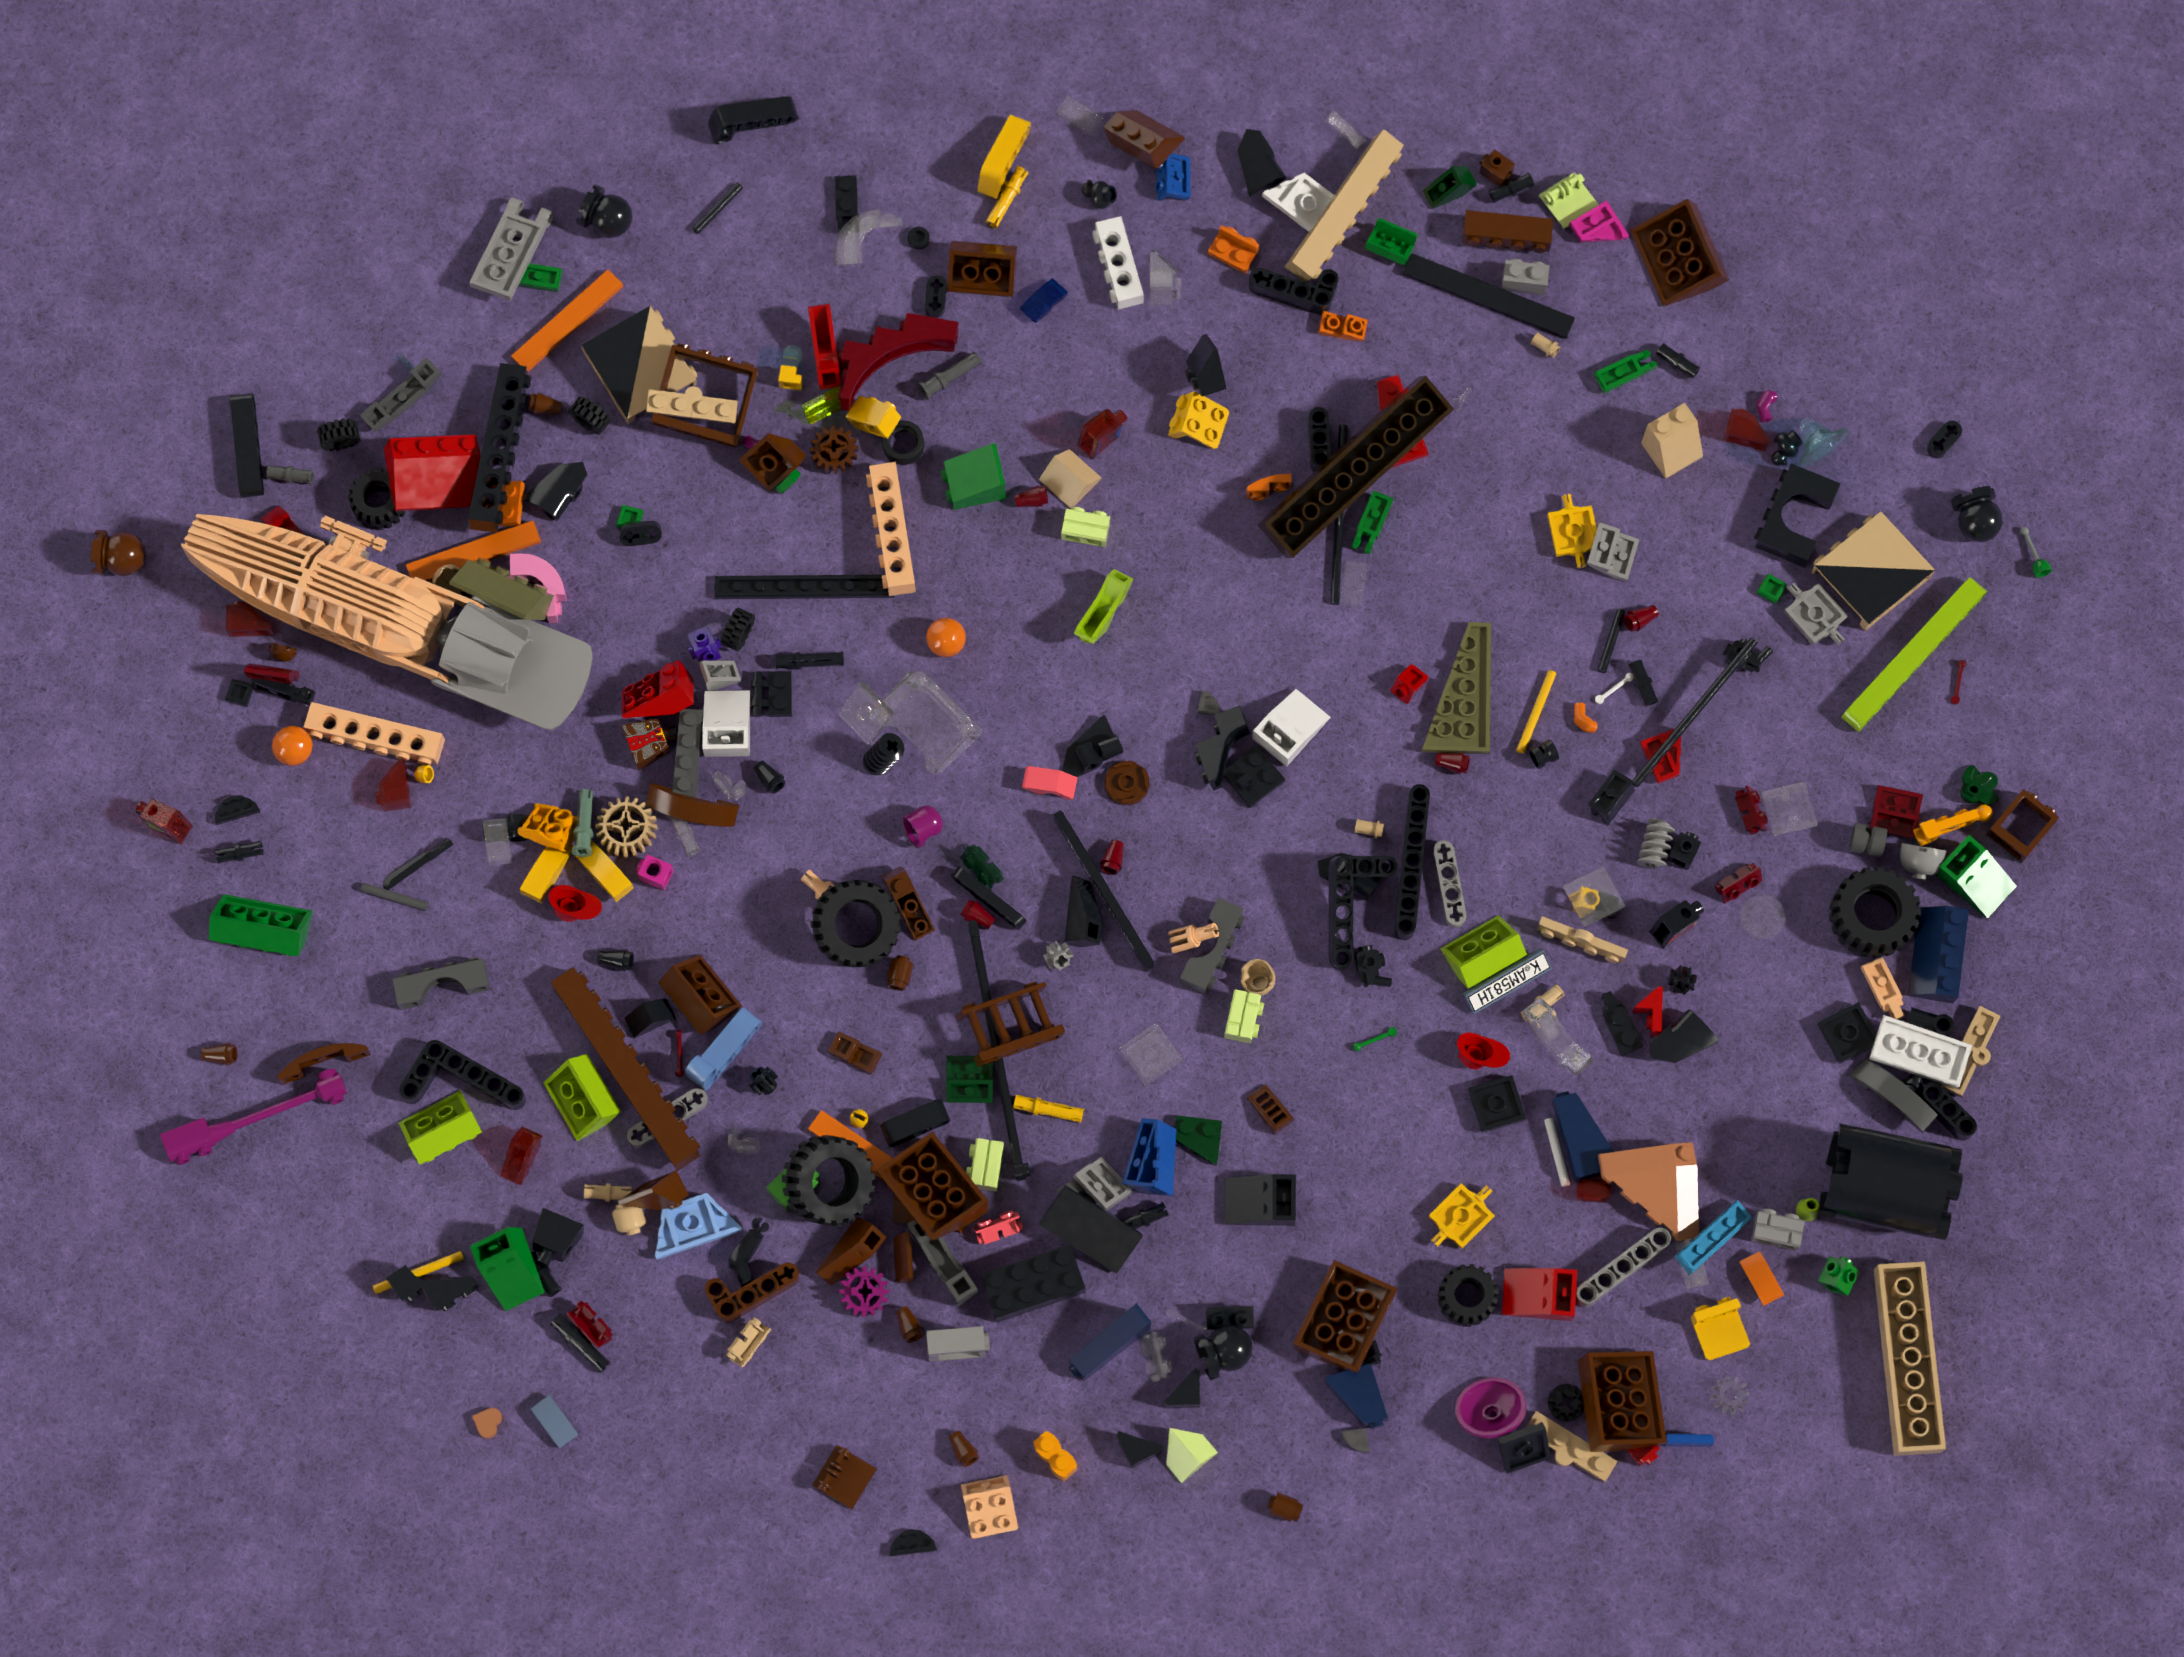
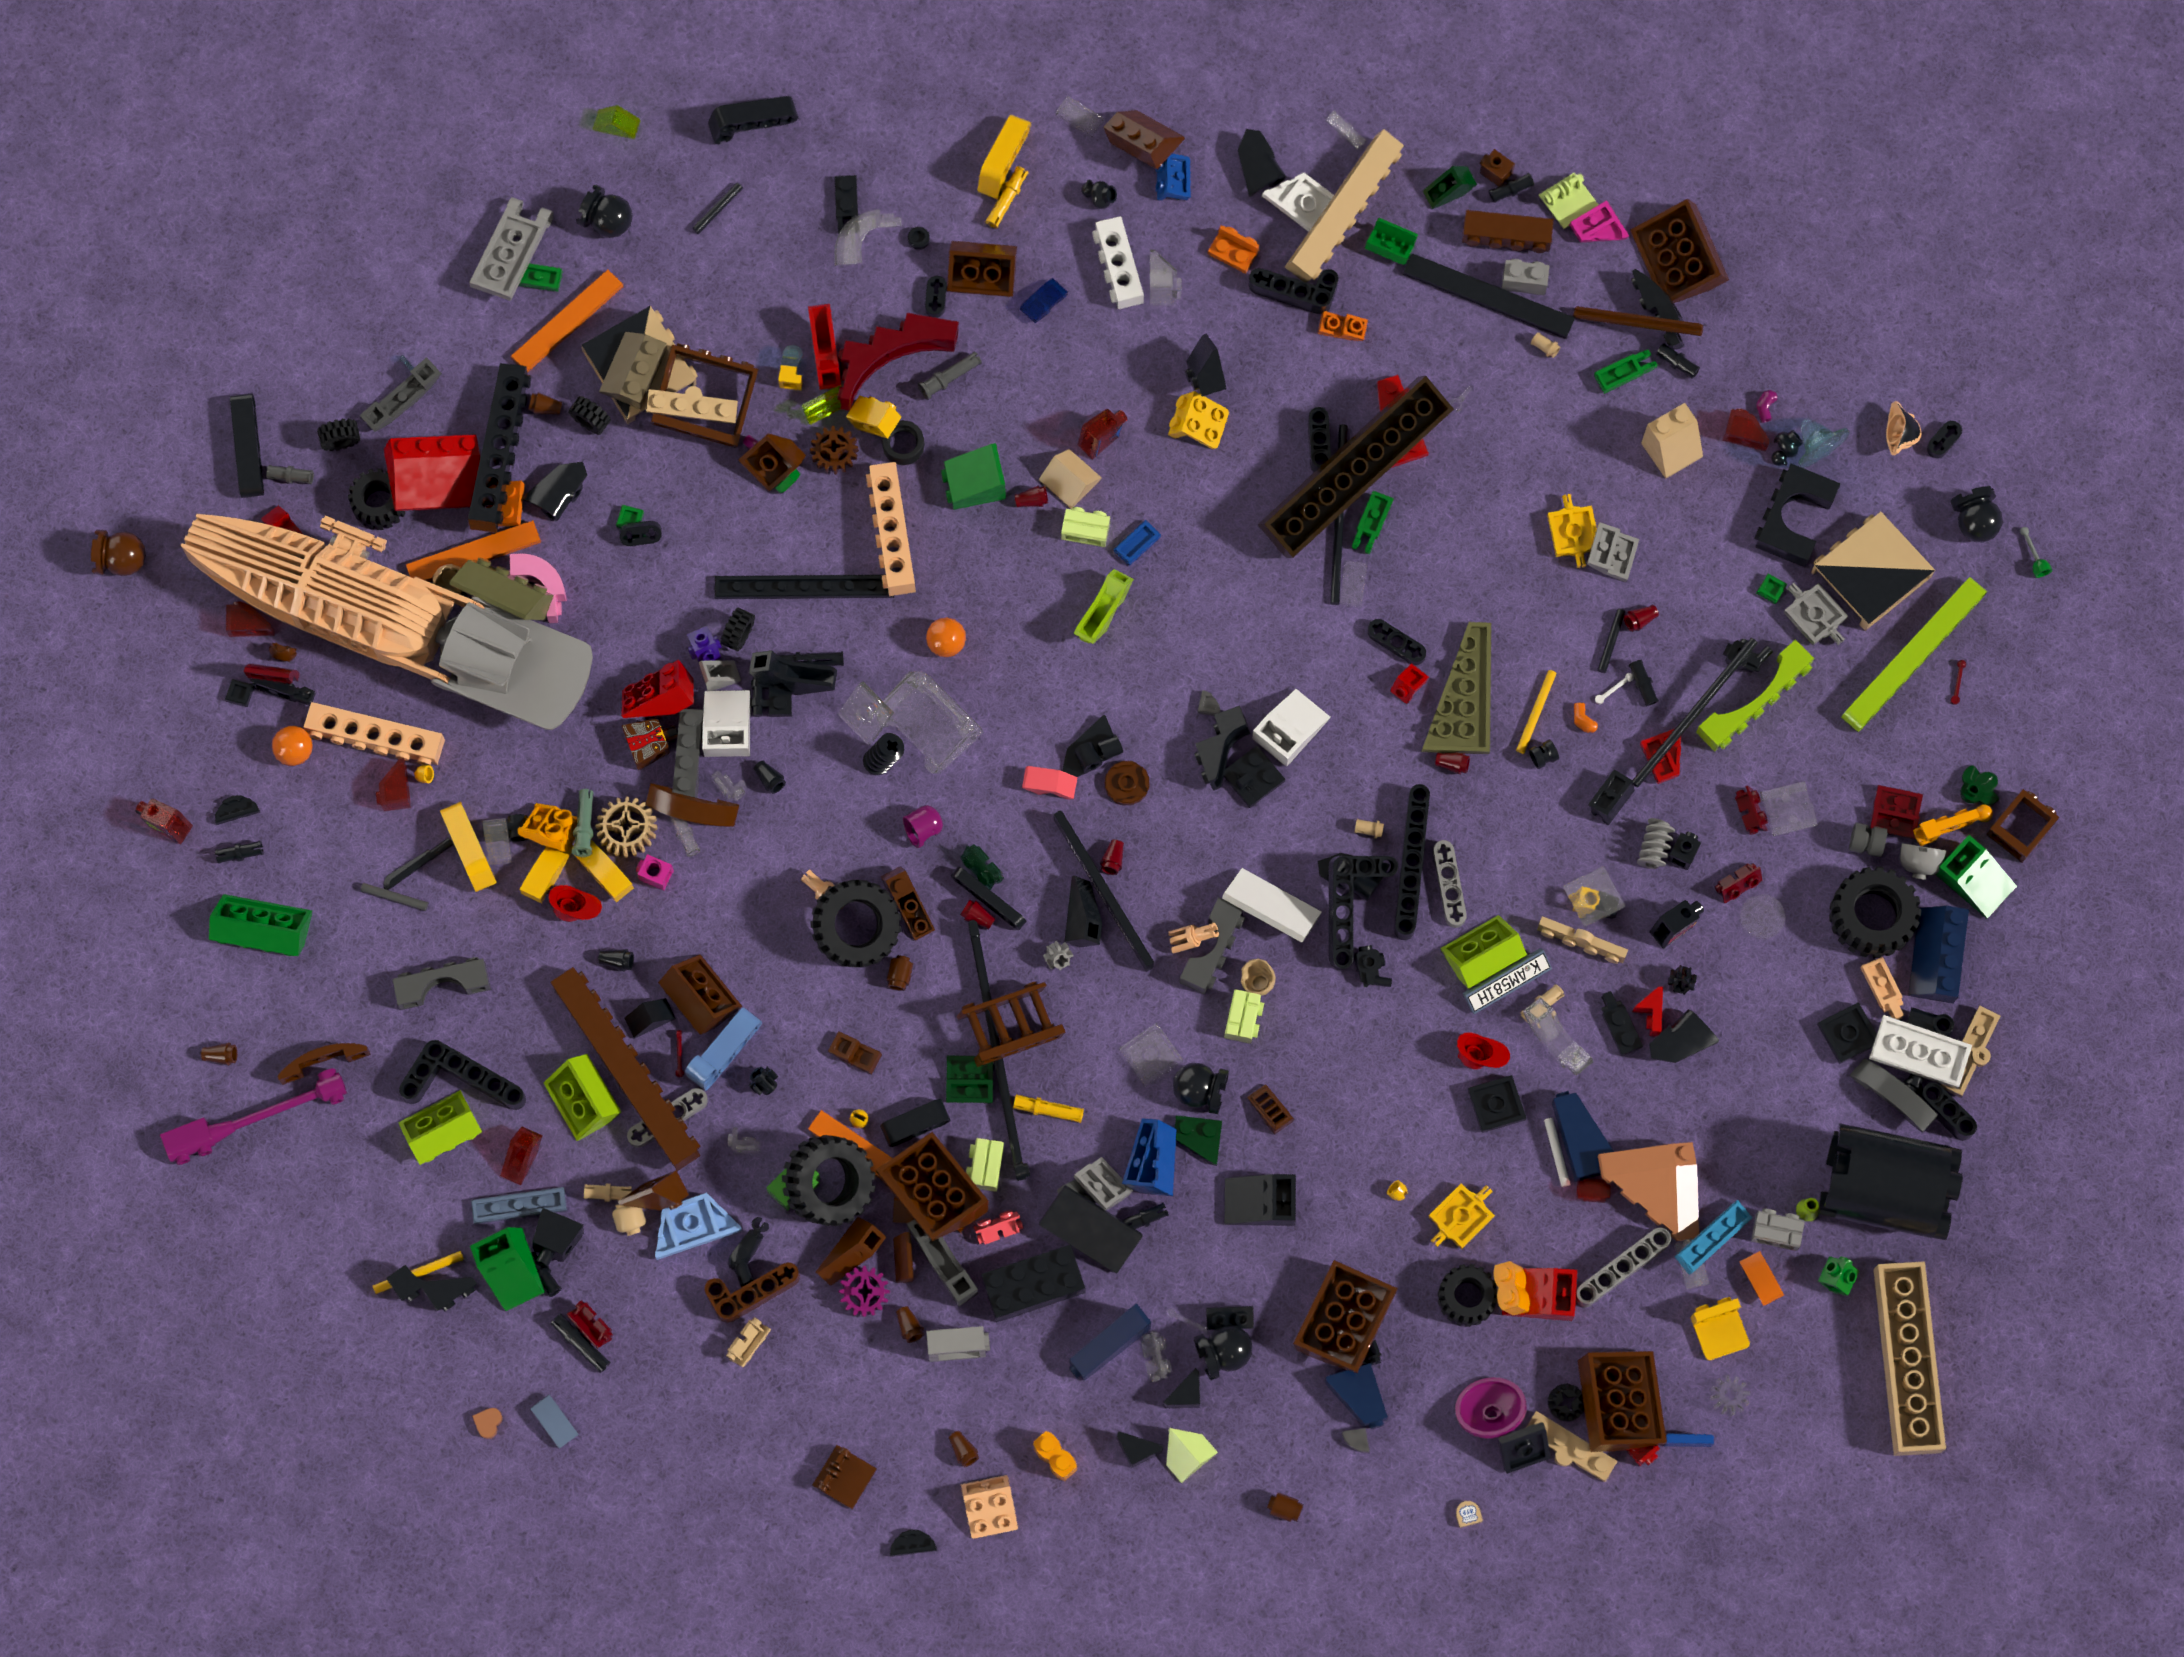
orange slope [1246,473,1292,501] -> none
green hinge [1352,1027,1397,1051] -> none
none -> yellow beam [440,802,497,892]
none -> sand blue tile [471,1187,567,1224]
none -> clear neon green slope [593,105,641,140]
none -> dark tan slope [599,332,667,409]
none -> black arch [749,650,837,695]
none -> blue tile [1114,520,1161,566]
none -> black tile [1173,1063,1229,1115]
none -> white tile [1222,868,1321,942]
none -> black beam [1368,619,1426,665]
none -> yellow hinge [1387,1180,1408,1201]
none -> tile [1456,1501,1483,1528]
none -> light orange brick [1494,1261,1530,1315]
none -> reddish brown axle [1574,306,1703,336]
none -> black slope [1631,269,1685,350]
none -> lime arch [1696,639,1814,751]
none -> light nougat hat [1886,401,1921,456]

